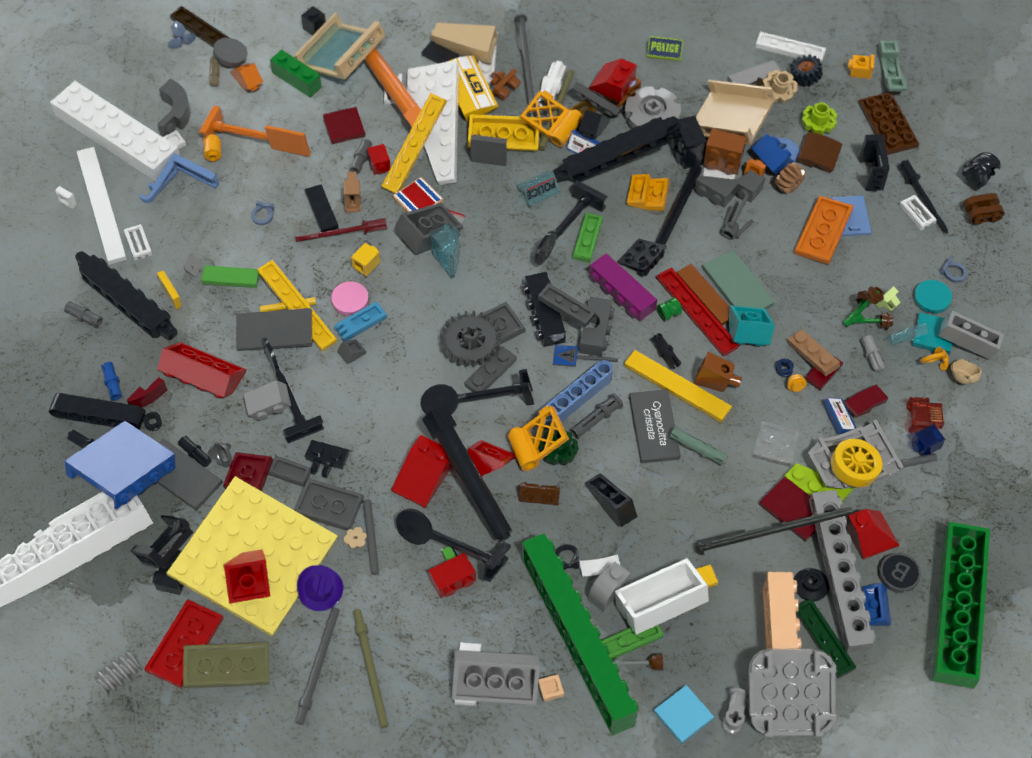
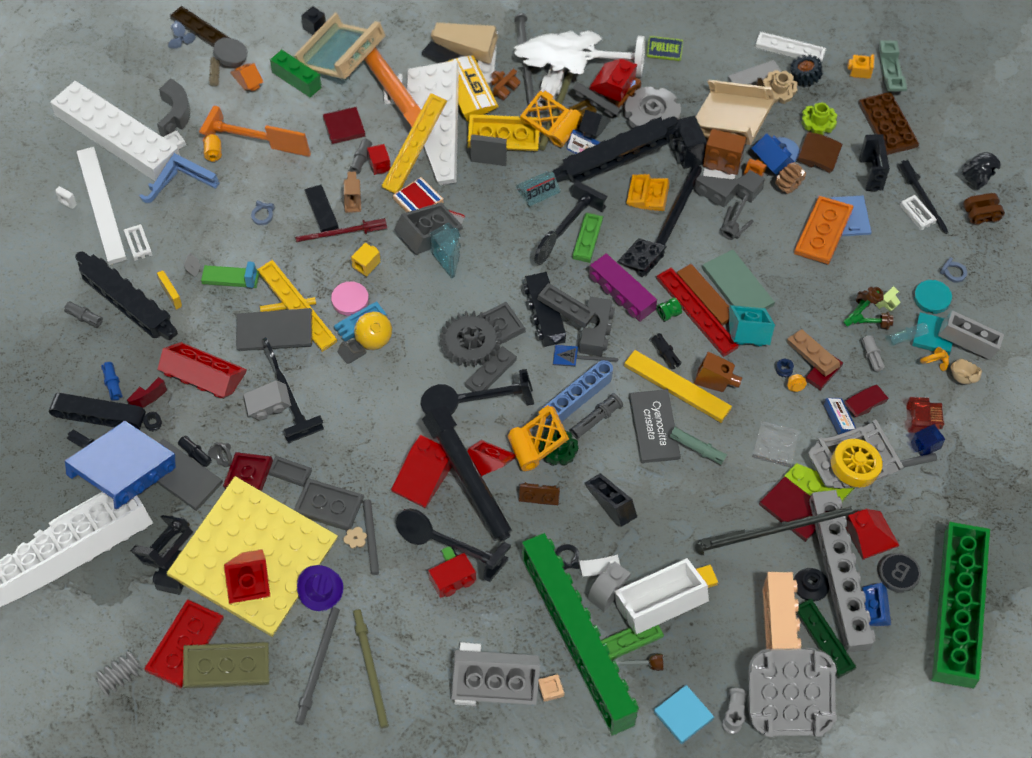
black hinge [305,440,349,478] -> none
none -> dark azure tile [244,262,257,288]
none -> yellow cylinder [354,311,392,350]
none -> white plant [514,31,645,78]

